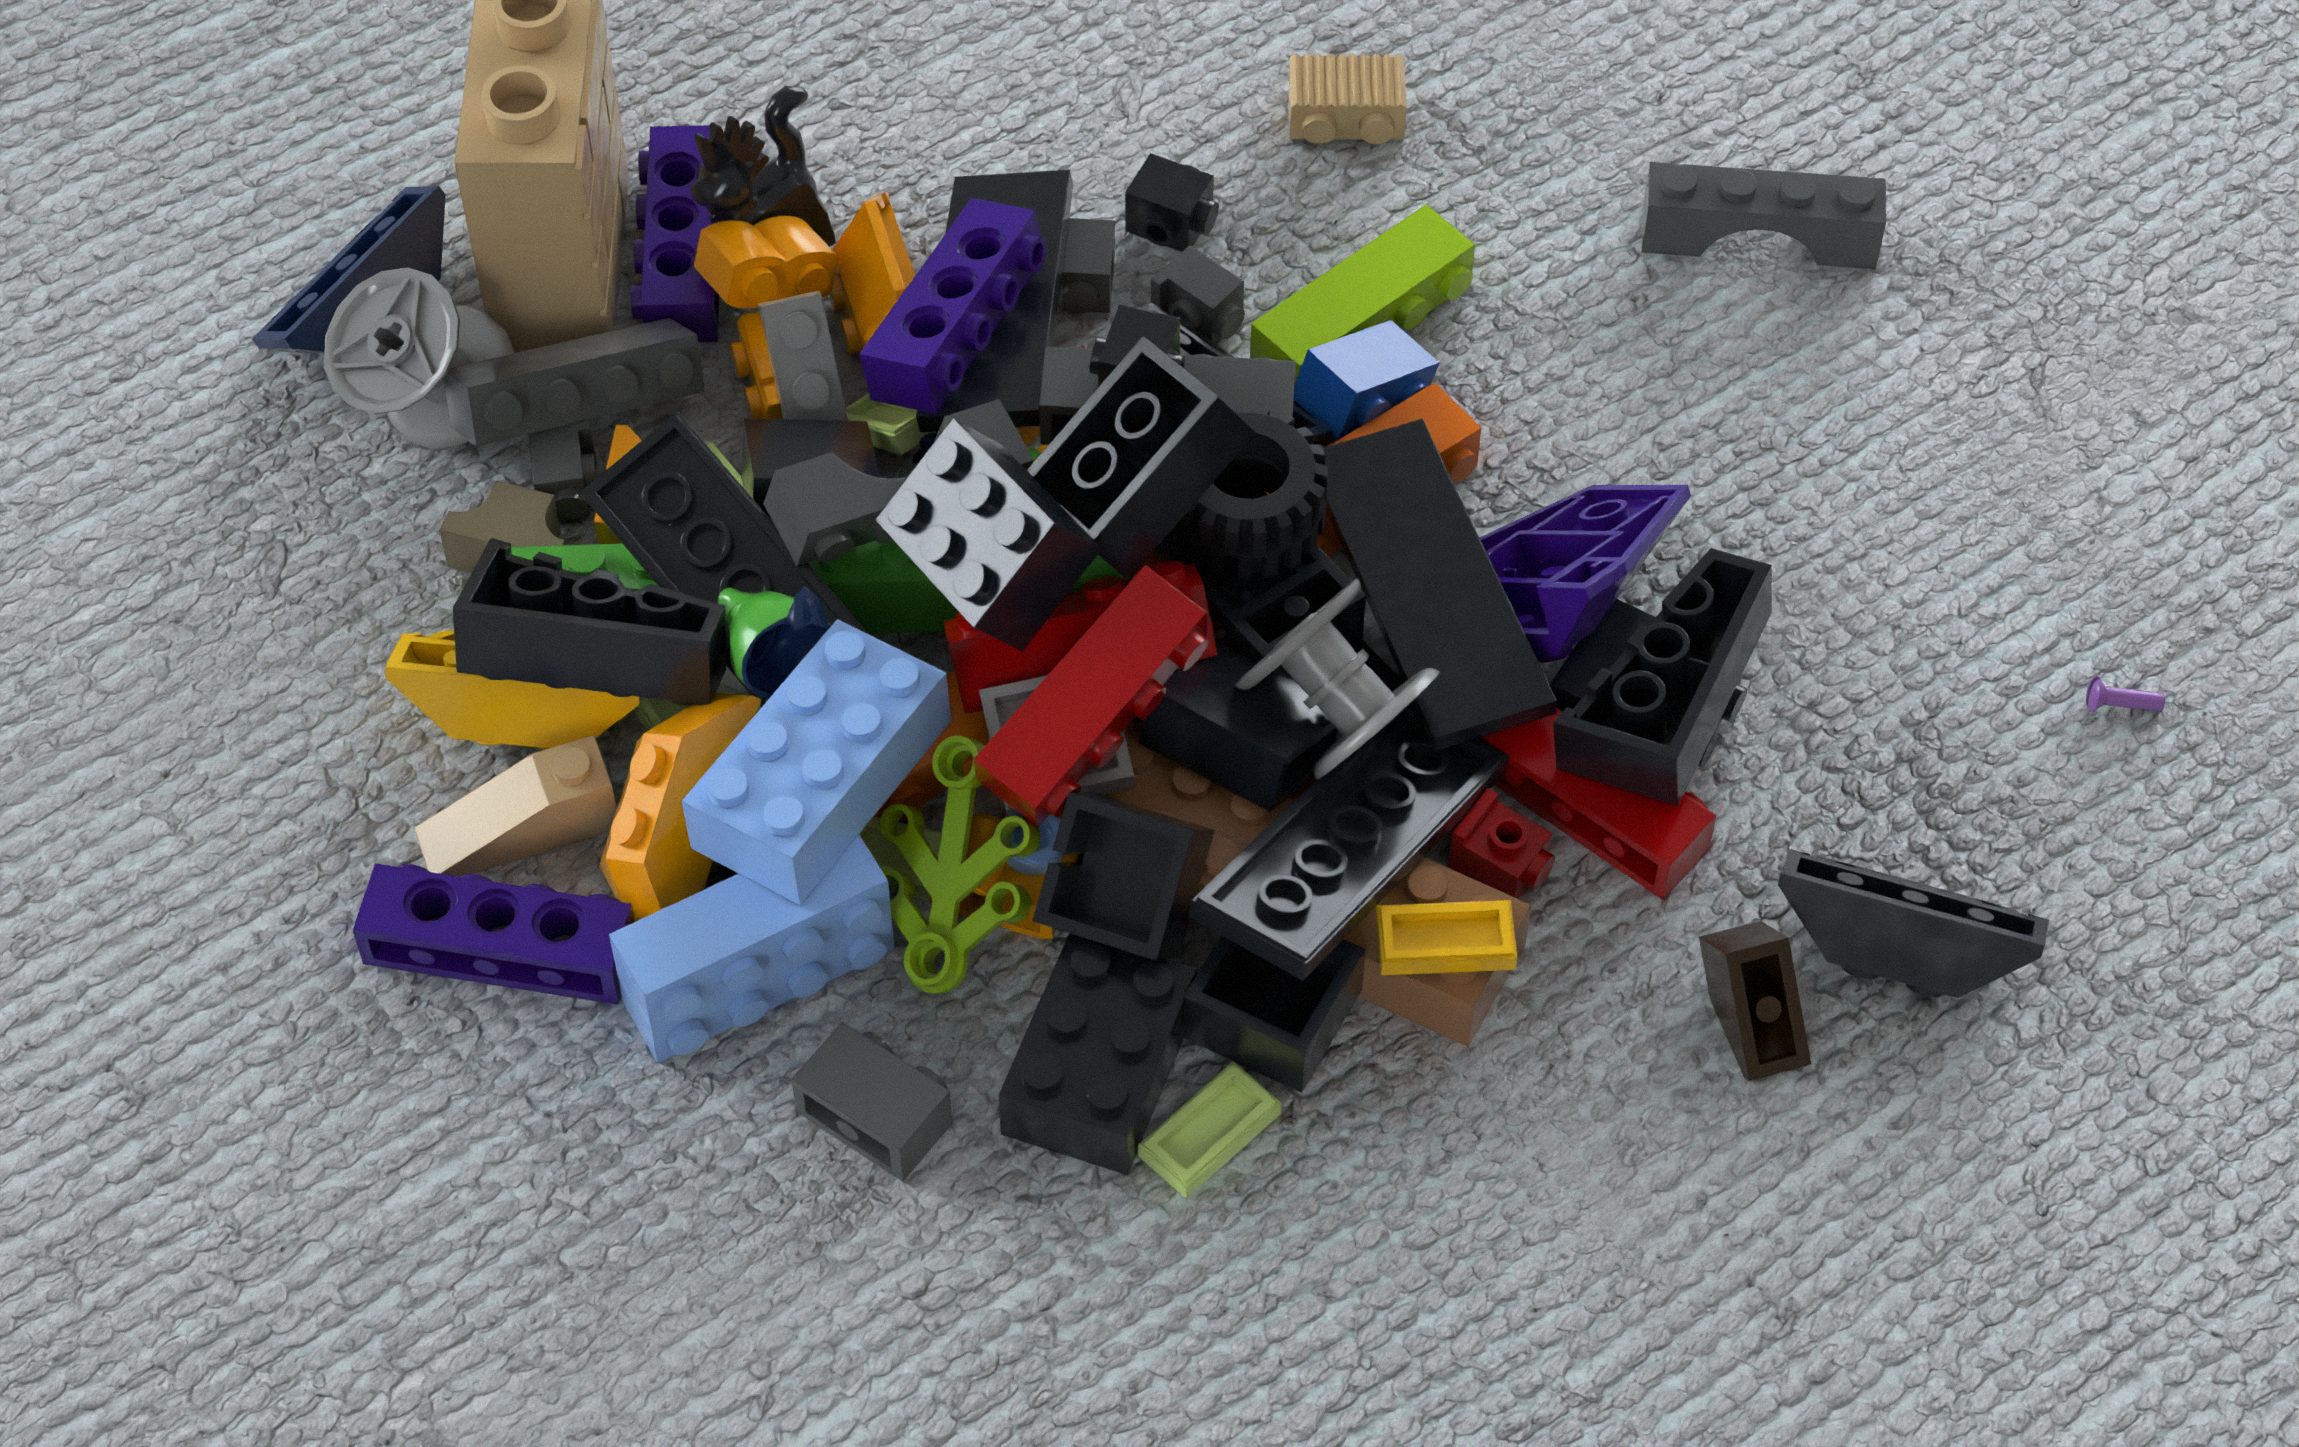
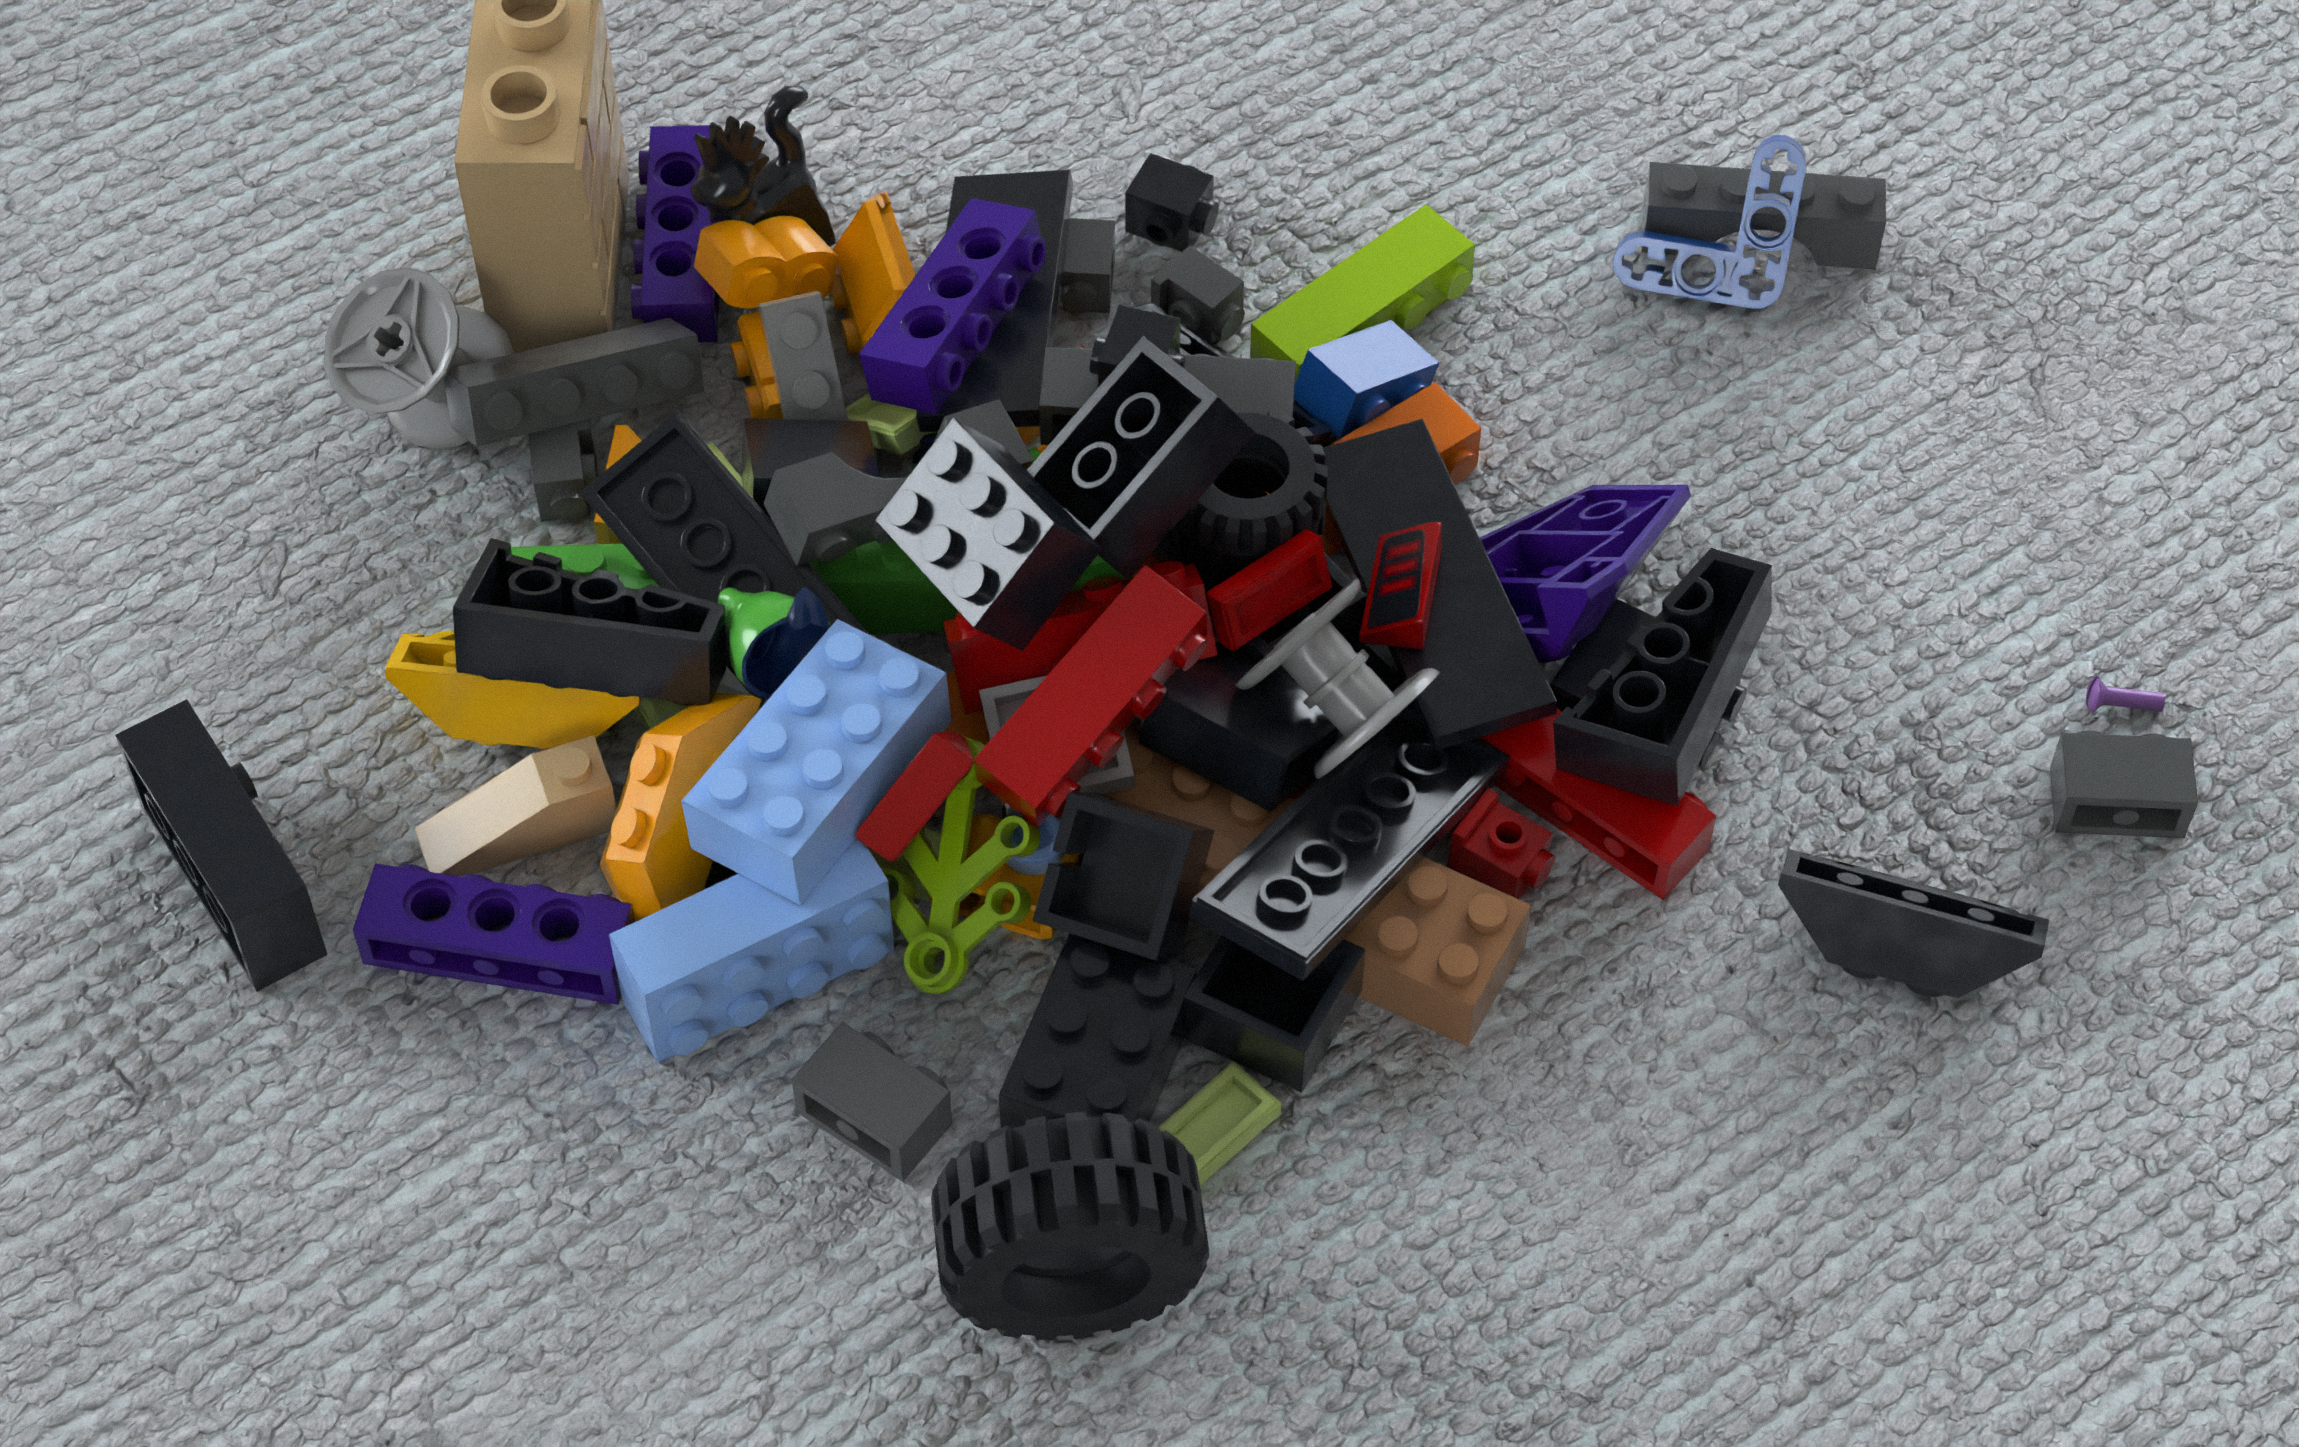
dark blue wedge [252,186,446,355] -> none
dark tan brick [439,480,566,573] -> none
tan brick [1288,53,1407,144] -> none
yellow tile [1375,900,1517,976] -> none
dark brown slope [1699,921,1811,1081] -> none
none -> black brick [115,699,328,992]
none -> red slope [855,732,974,863]
none -> black tyre [931,1112,1209,1340]
none -> red tile [1206,529,1333,652]
none -> slope [1359,522,1442,650]
none -> beam [1613,135,1806,309]
none -> dark grey brick [2050,730,2198,838]

